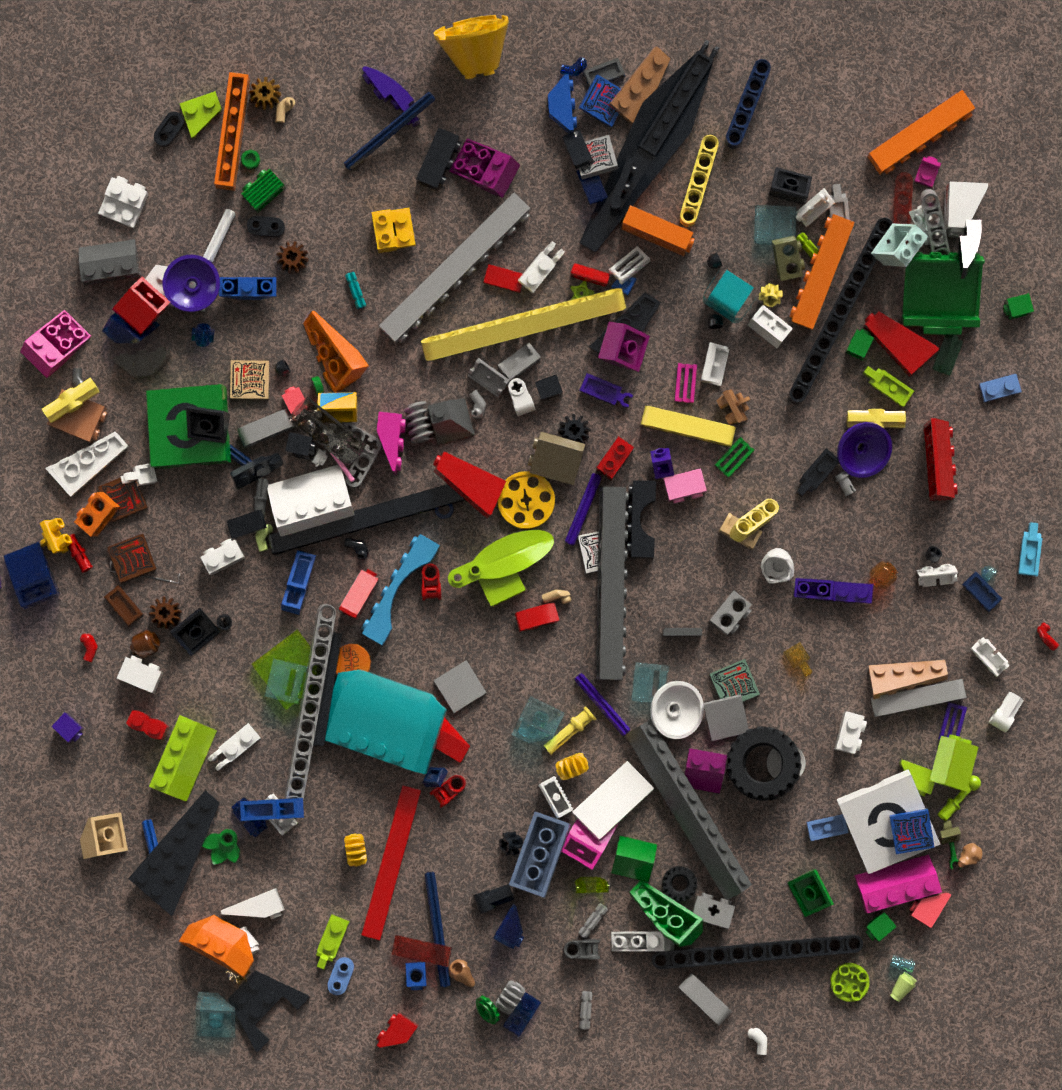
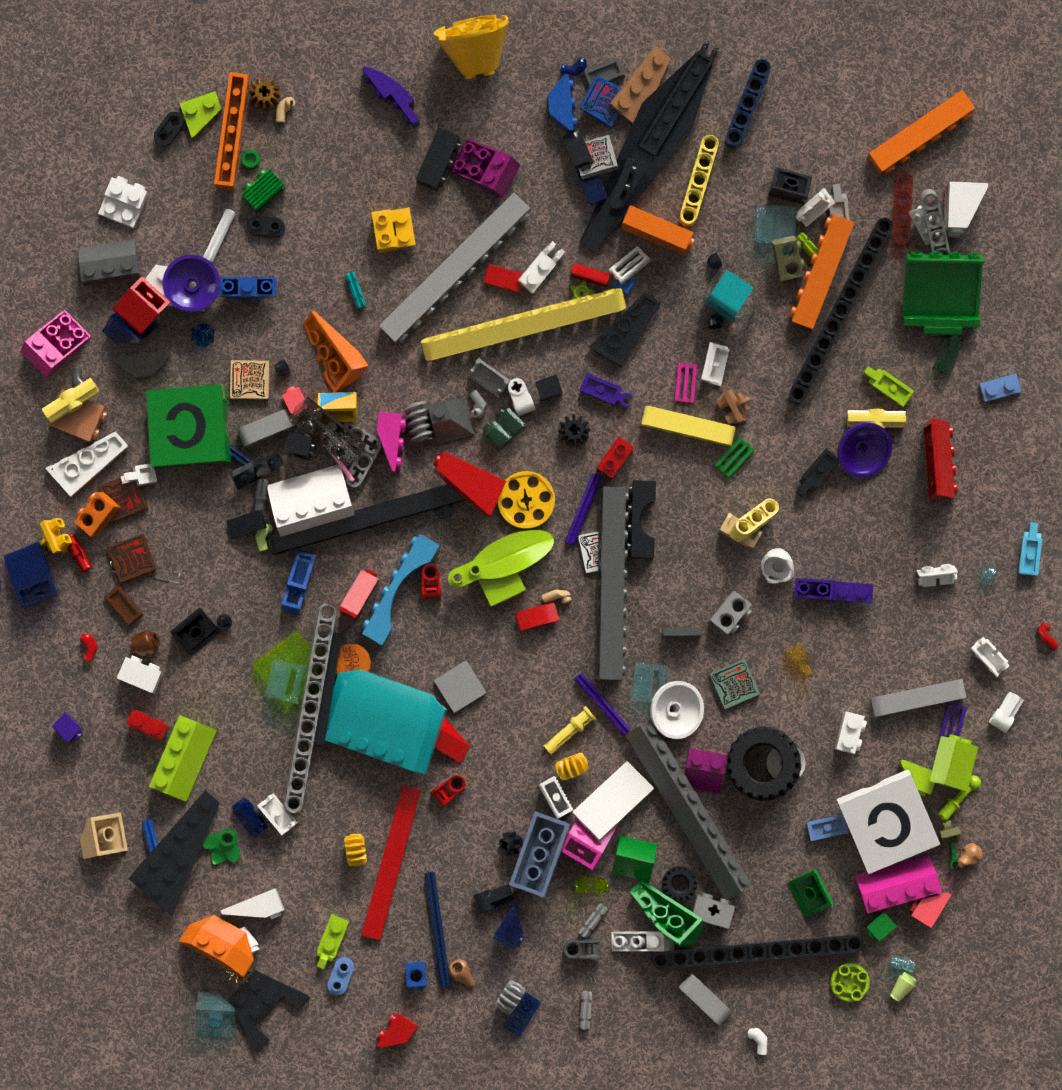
reddish brown gear [149,597,182,630] -> none
black slope [186,406,230,443] -> none
white brick [201,539,245,576] -> none
white hinge [208,723,261,771] -> none
blue slope [240,798,304,821] -> none
reddish brown gear [276,241,309,274] -> none
green tile [311,376,324,396] -> none
white plate [311,448,328,467] -> none
dark blue axle [344,92,435,170] -> none
black arm [344,538,369,560] -> none
clear red tile [392,935,452,967] -> none
dark blue tile [422,767,448,787] -> none
green gear [476,995,500,1024] -> none
light grey hinge [498,343,541,381] -> none
clear light blue slope [511,696,565,743] -> none
dark tan brick [528,432,585,485] -> none
magenta slope [598,322,650,372] -> none
dark purple brick [650,448,674,479] -> none
bright pink brick [663,468,707,504] -> none
light grey tile [703,694,749,741] -> none
white hinge [748,305,793,348] -> none
light yellow gear [759,283,783,307] -> none
light grey pin [835,471,856,496] -> none
green brick [845,329,874,361] -> none
red slope [863,312,939,377] -> none
wing [868,660,948,700] -> none
clear orange head [869,561,898,589] -> none
light aqua window [871,223,928,267] -> none
blue tile [889,809,935,854] -> none
dark pink bracket [914,156,941,188] -> none
black hinge [925,546,942,563] -> none
slope [957,220,982,279] -> none
dark blue plate [962,571,1002,612] -> none
green brick [1003,293,1034,320] -> none
none -> clear green brick [482,408,525,452]

